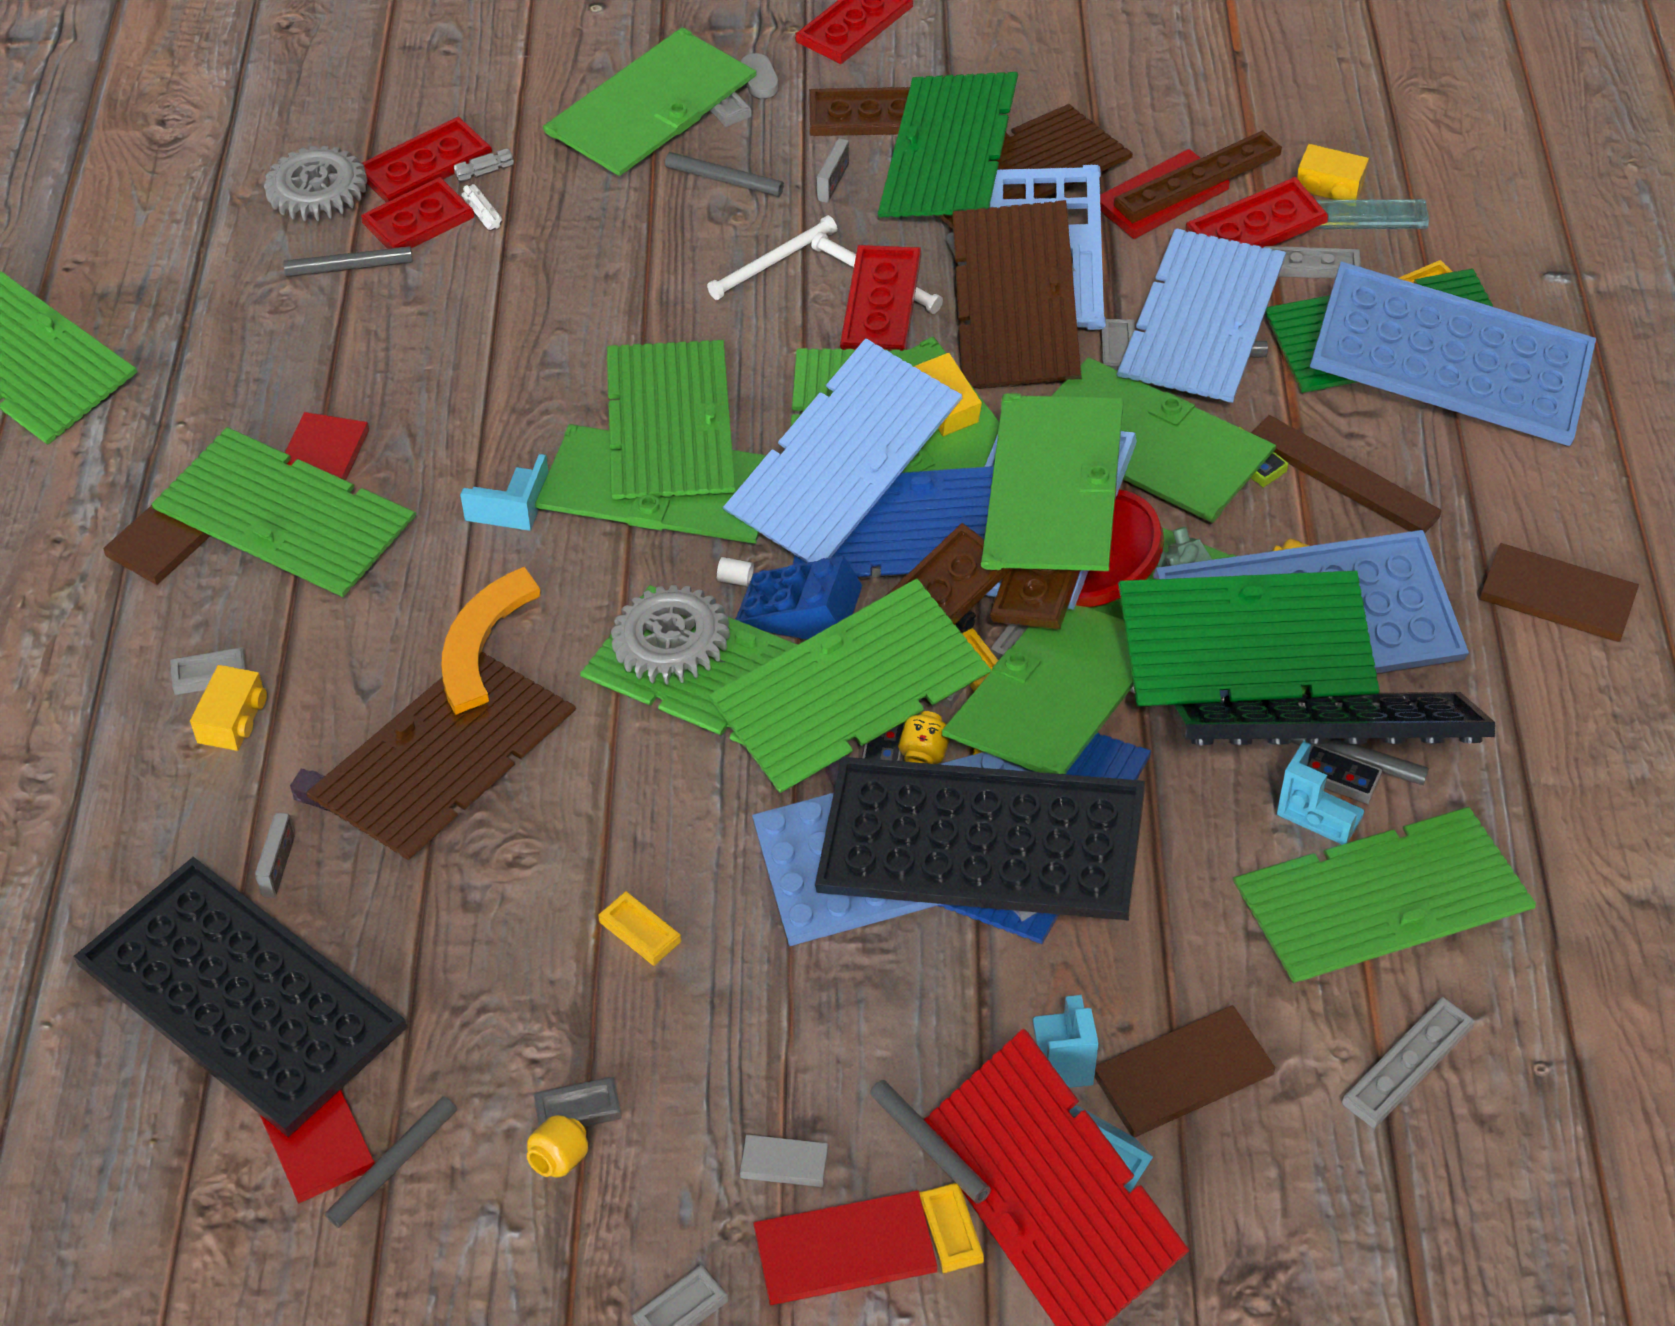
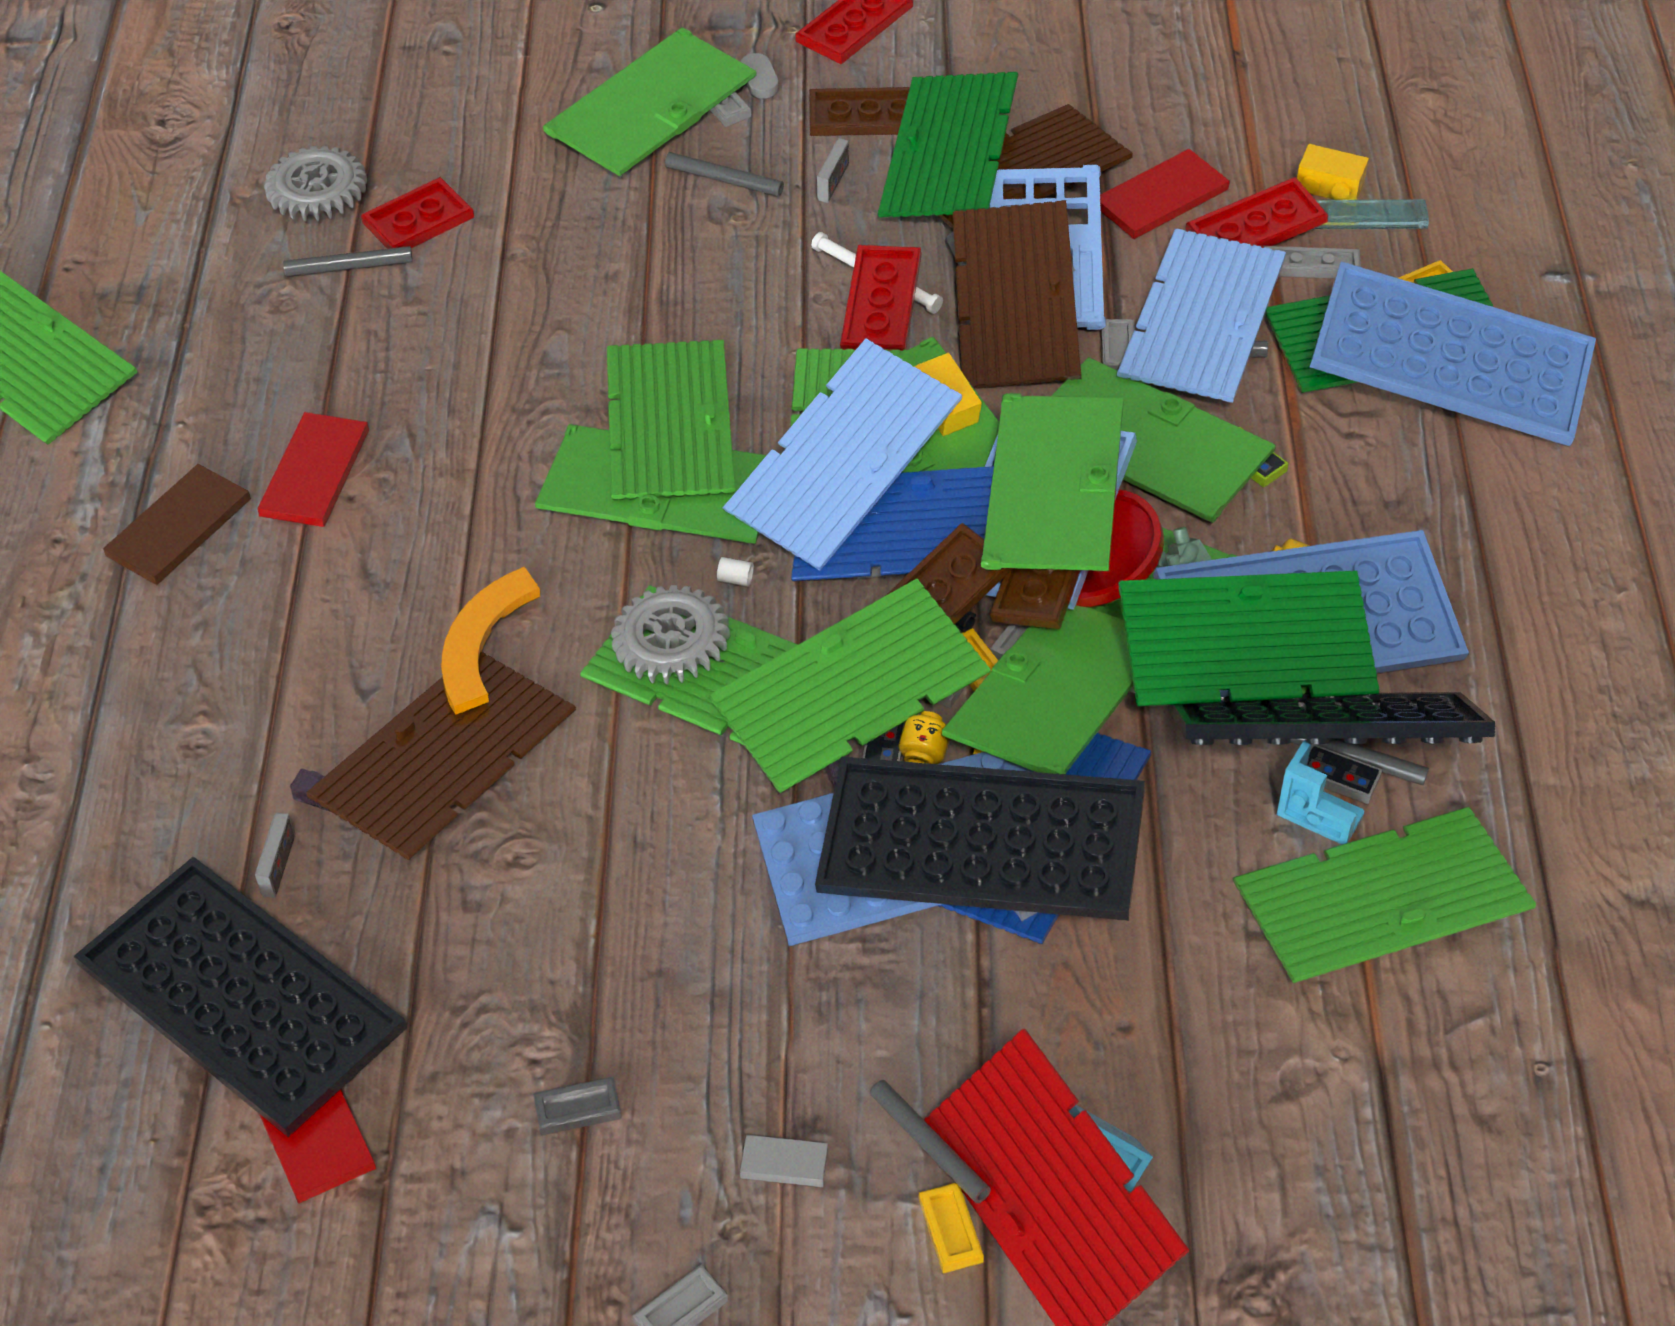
bright green door [152,427,416,597] -> none
light grey tile [170,647,246,695] -> none
yellow brick [190,665,267,751] -> none
dark grey piece [325,1096,457,1228] -> none
red tile [361,116,492,203] -> none
light grey axle [454,148,514,182] -> none
medium azure panel [460,454,549,531] -> none
white axle [461,184,502,230] -> none
yellow head [527,1115,588,1178] -> none
yellow tile [598,891,681,966] -> none
white bar [707,215,837,300] -> none
blue slope [735,556,863,640] -> none
red tile [753,1190,937,1305] -> none
medium azure panel [1033,995,1099,1088] -> none
reddish brown tile [1094,1005,1276,1138] -> none
reddish brown tile [1114,130,1282,223] -> none
reddish brown tile [1251,415,1441,534] -> none
light grey tile [1342,997,1475,1129] -> none
reddish brown tile [1480,543,1639,642] -> none

